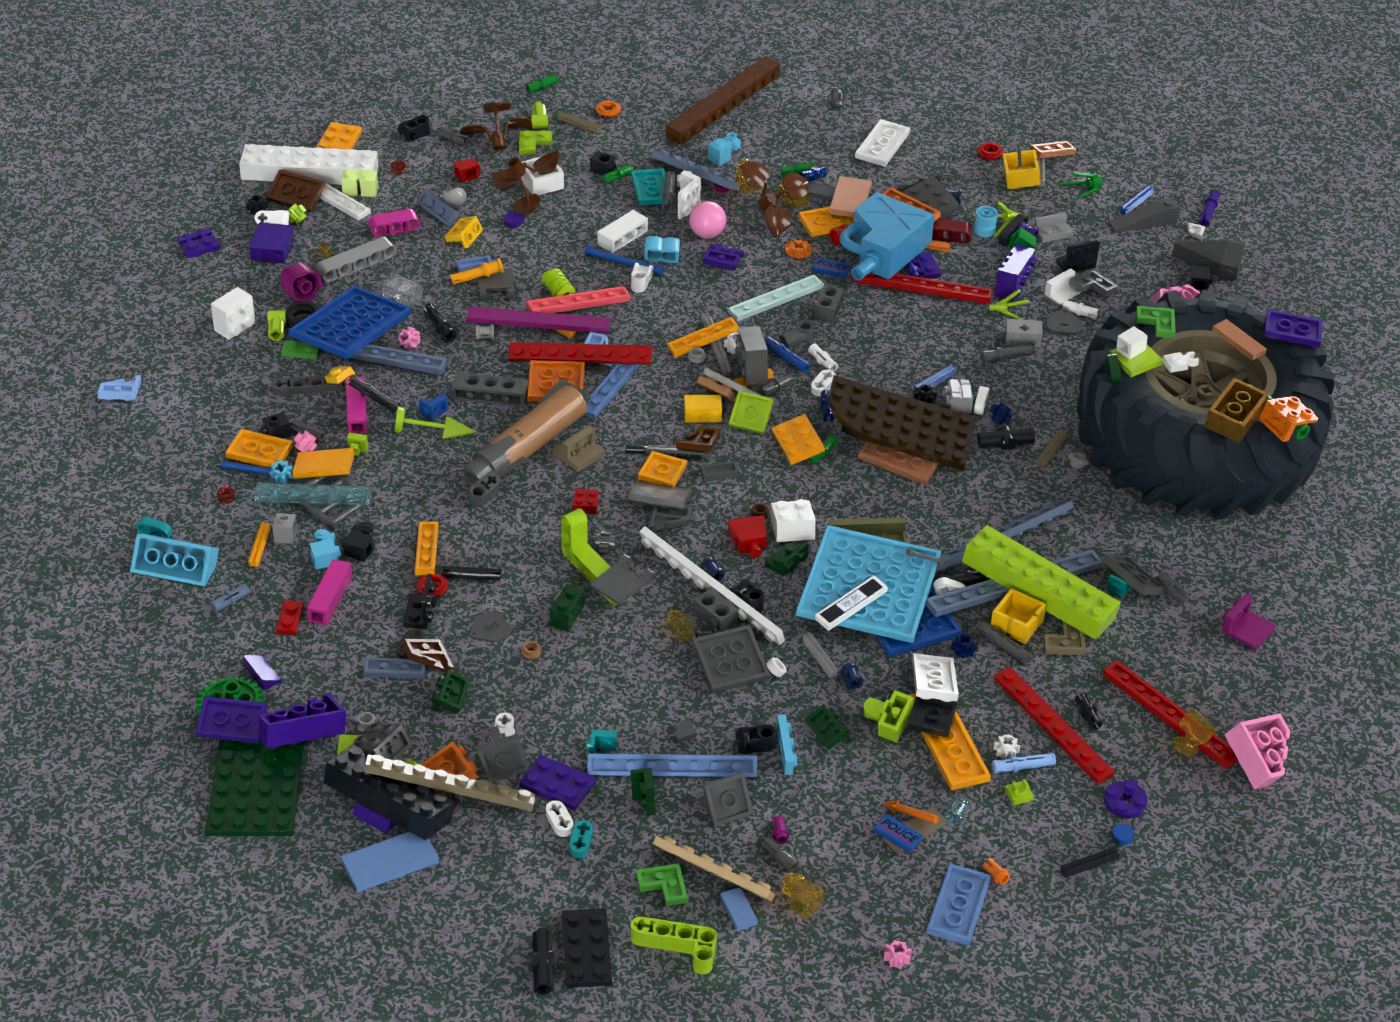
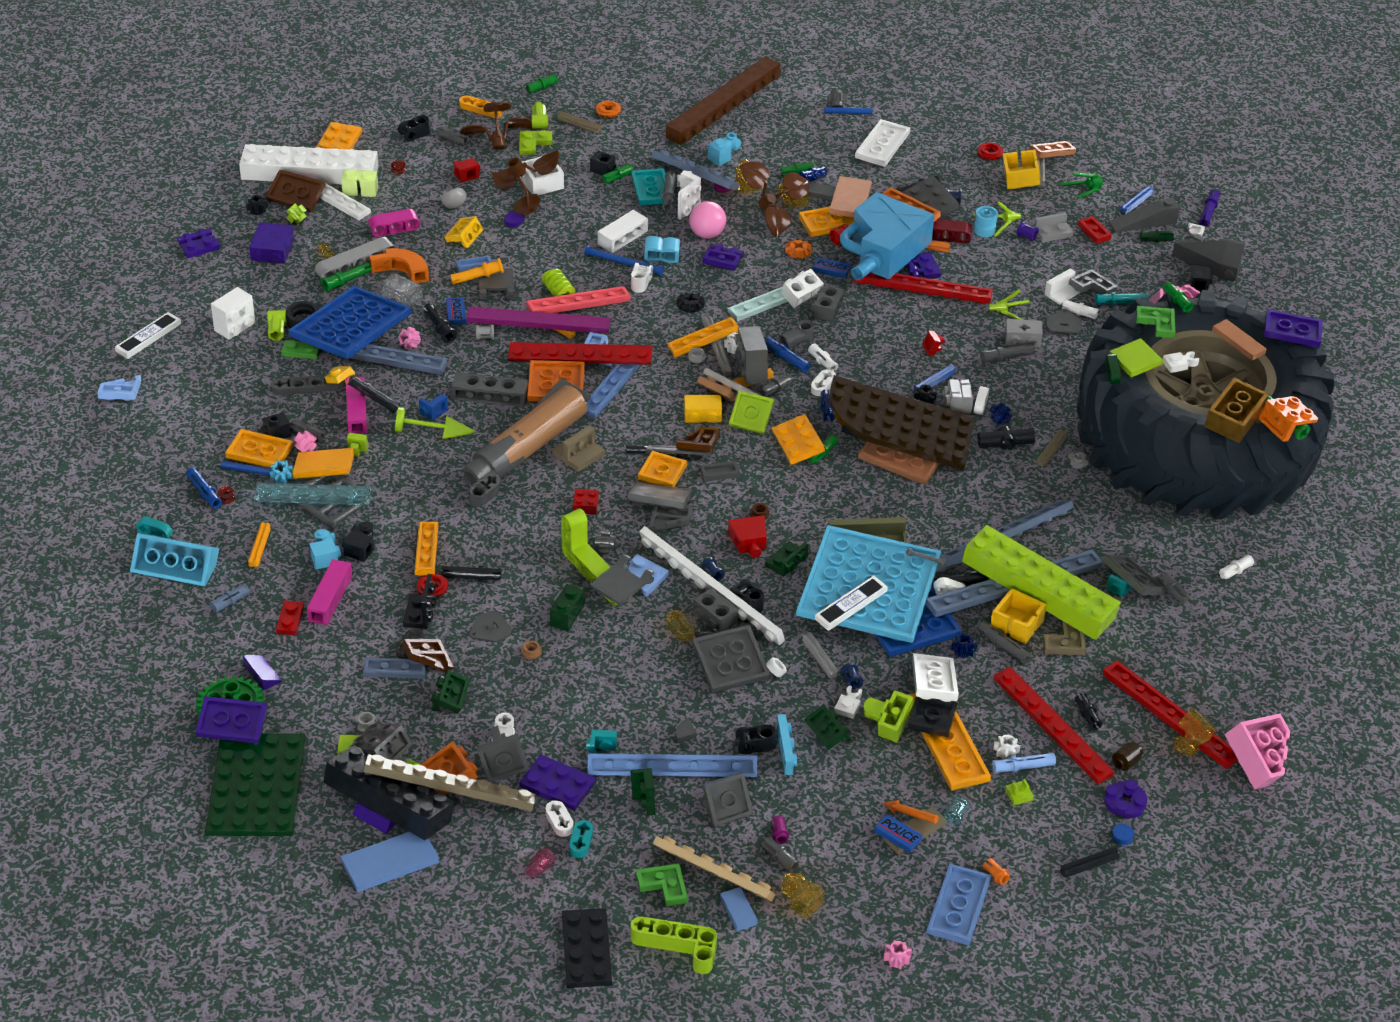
white piece [255,210,289,225] -> none
dark purple wedge [258,693,346,748] -> none
light grey brick [272,513,297,544] -> none
magenta brick [280,262,322,302] -> none
sand blue tile [416,189,460,227] -> none
black piece [531,928,554,995] -> none
white brick [771,499,816,542] -> none
dark purple wedge [994,244,1037,301] -> none
black beam [998,213,1029,247] -> none
green brick [1009,227,1036,249] -> none
black bracket [1056,240,1100,272] -> none
white brick [1116,326,1147,360] -> none
magenta bracket [1222,594,1276,649] -> none
none -> tile [115,312,181,359]
none -> blue pin [186,467,222,509]
none -> green pin [320,262,372,292]
none -> orange arch [370,248,429,284]
none -> blue tile [446,297,467,325]
none -> light orange beam [459,96,502,118]
none -> clear pink cone [525,847,557,879]
none -> light blue wing [626,554,669,597]
none -> black gear [677,292,705,312]
none -> white brick [781,269,824,308]
none -> blue bar [824,107,873,114]
none -> white plate [834,686,862,719]
none -> red tile [922,331,945,356]
none -> red plate [1078,216,1112,244]
none -> teal pin [1095,292,1148,306]
none -> dark brown brick [1112,742,1143,771]
none -> dark green axle [1140,229,1175,243]
none -> green pin [1163,282,1193,313]
none -> white axle [1219,555,1254,579]

